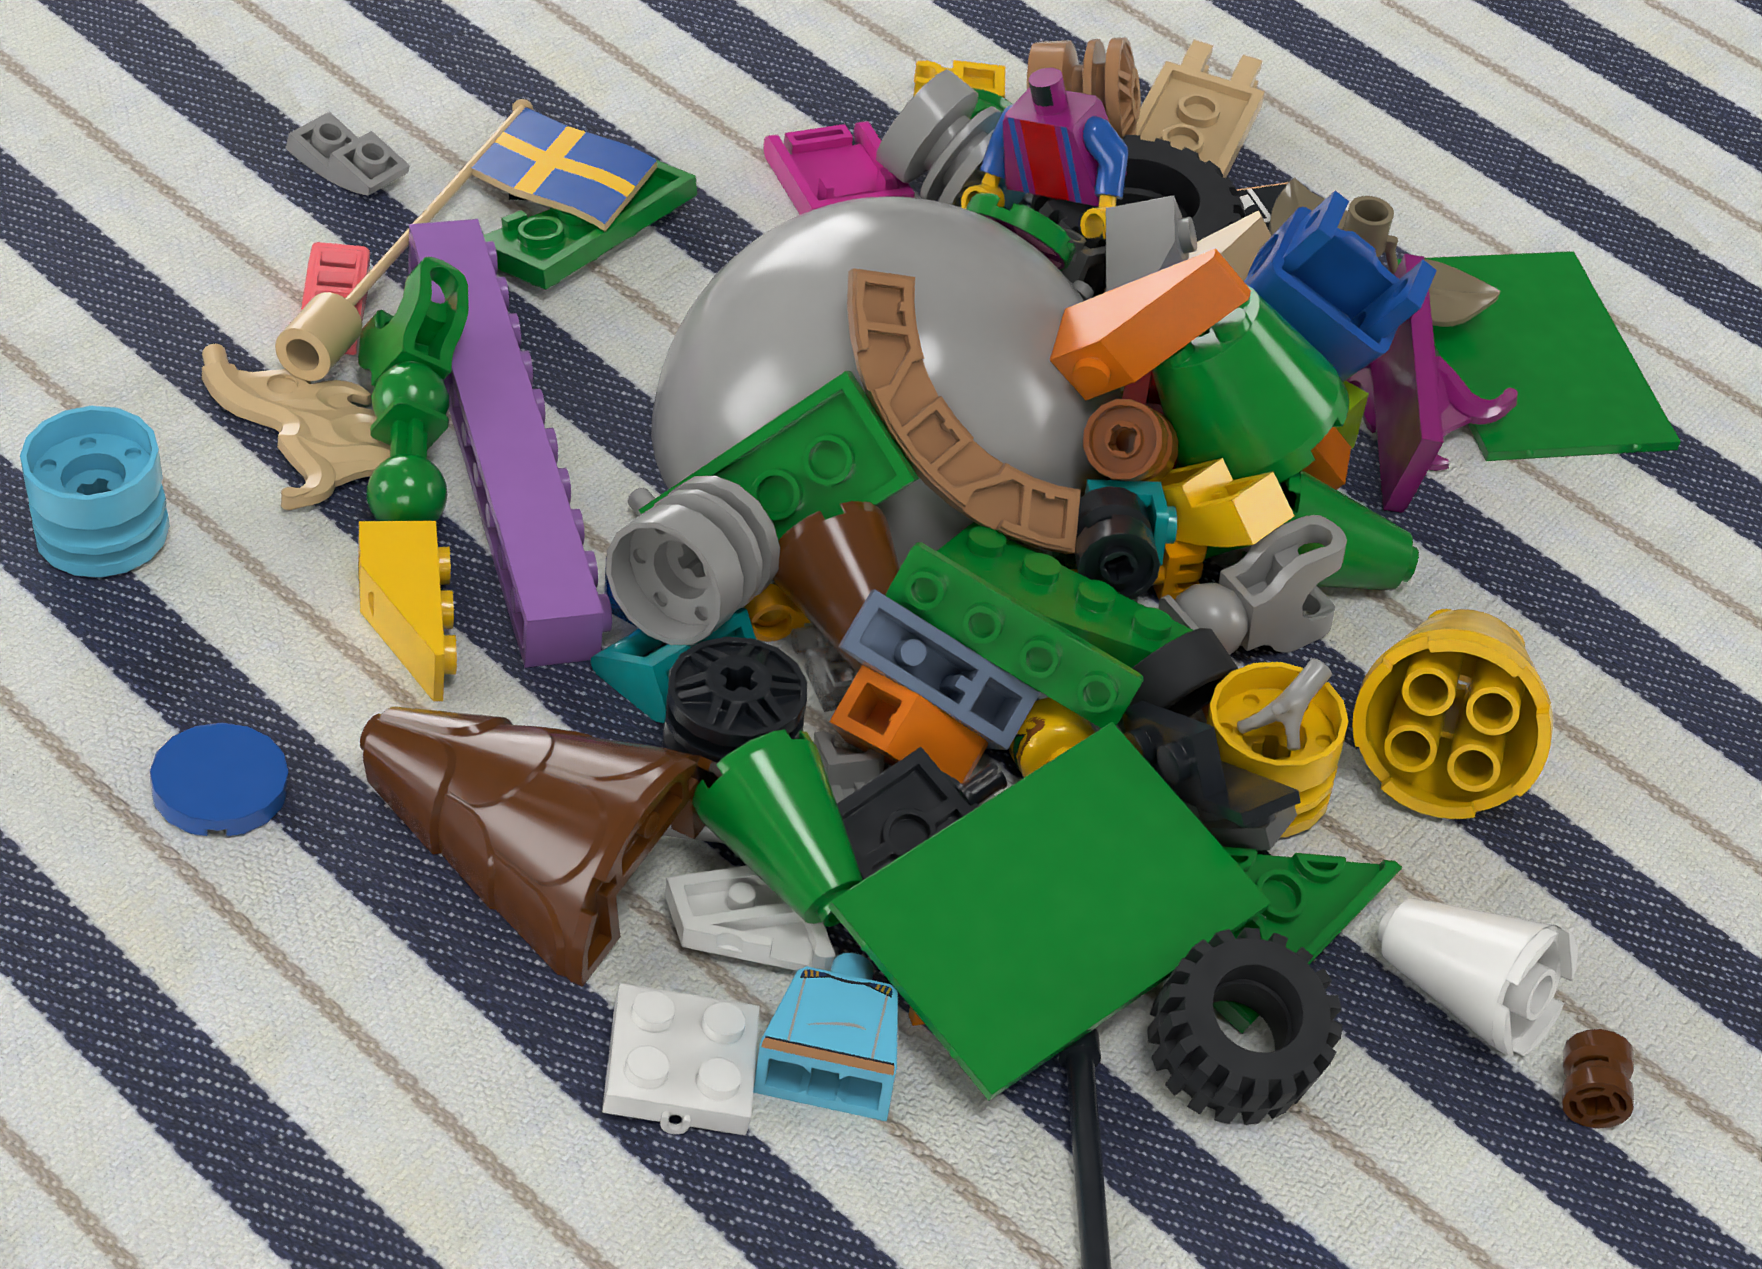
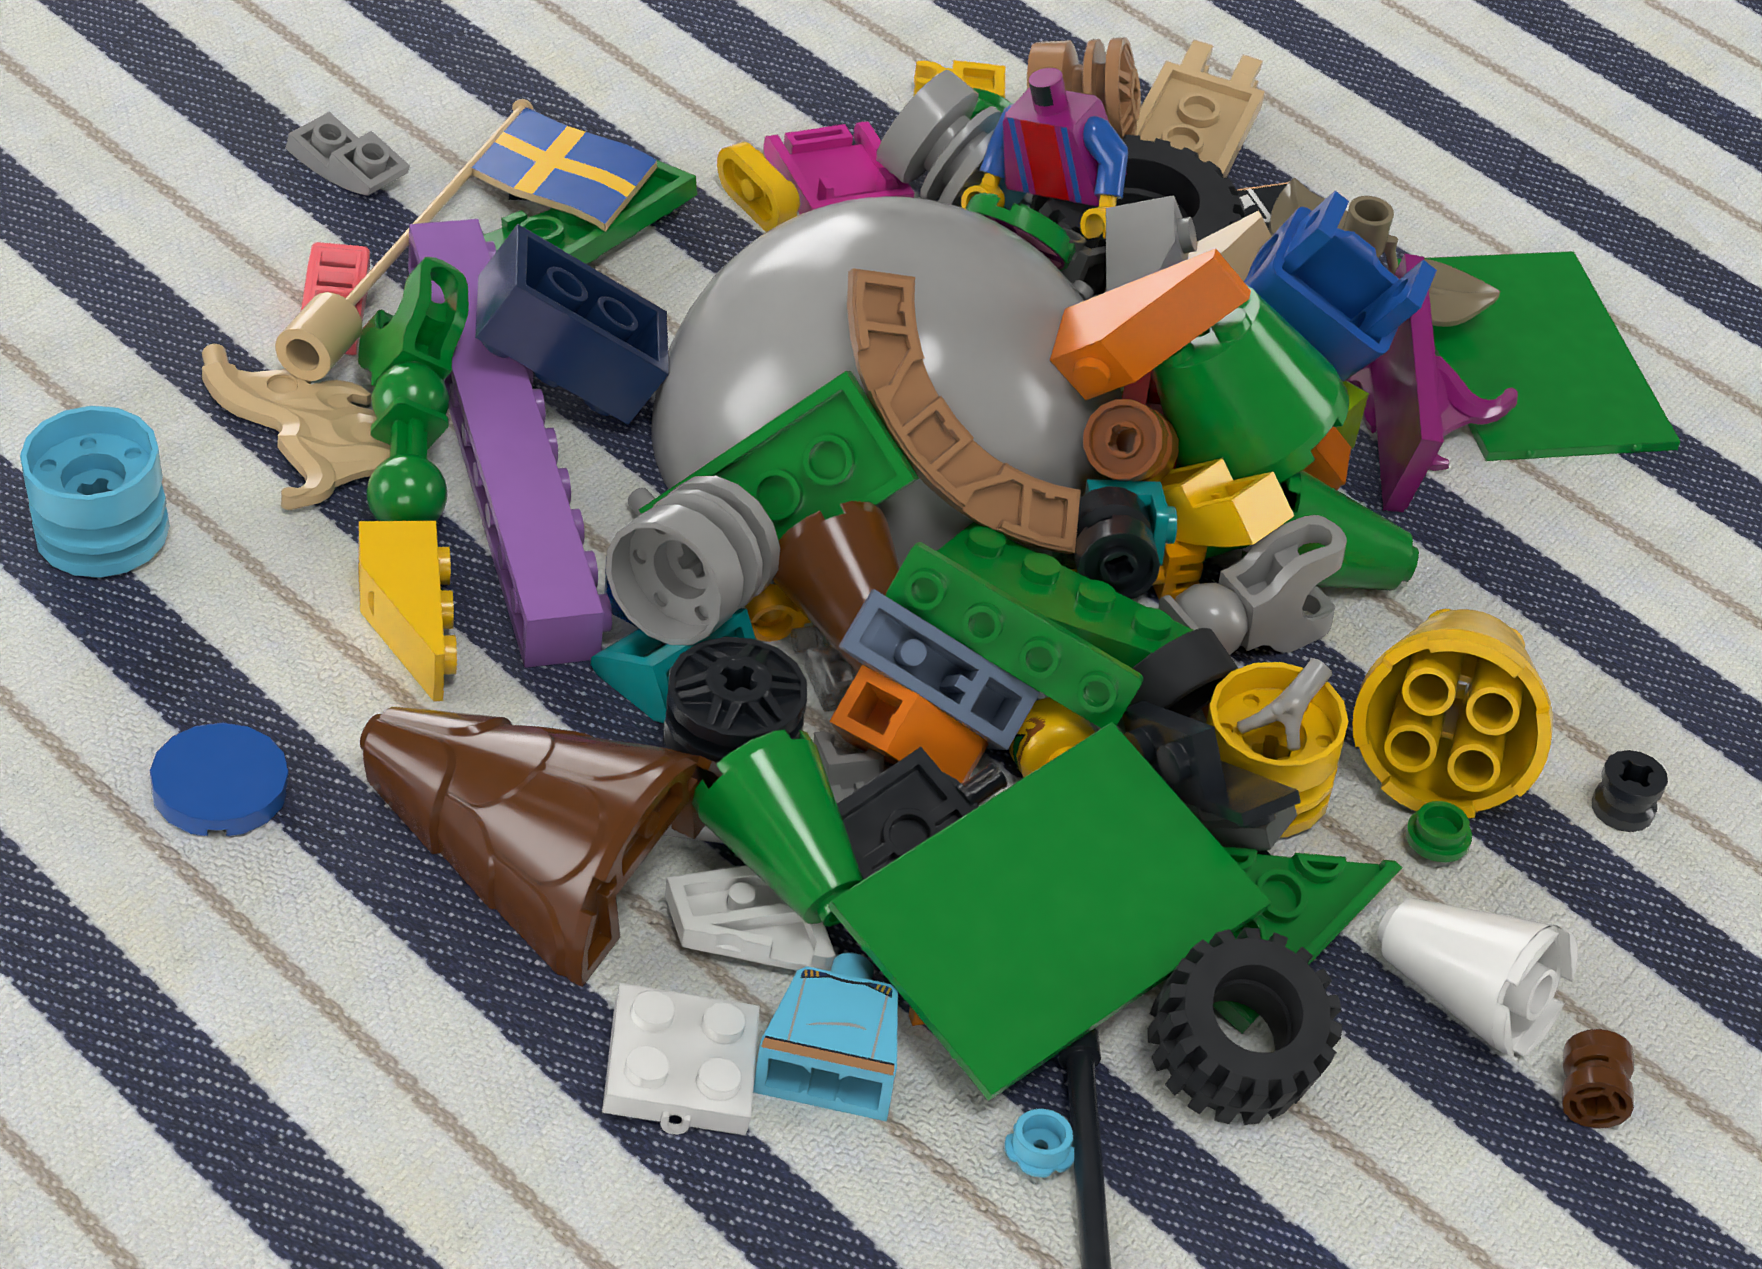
none -> dark blue brick [475,224,669,425]
none -> yellow plate [717,142,800,232]
none -> medium azure plate [1004,1109,1075,1178]
none -> green plate [1405,801,1472,862]
none -> black wheel [1592,750,1668,832]

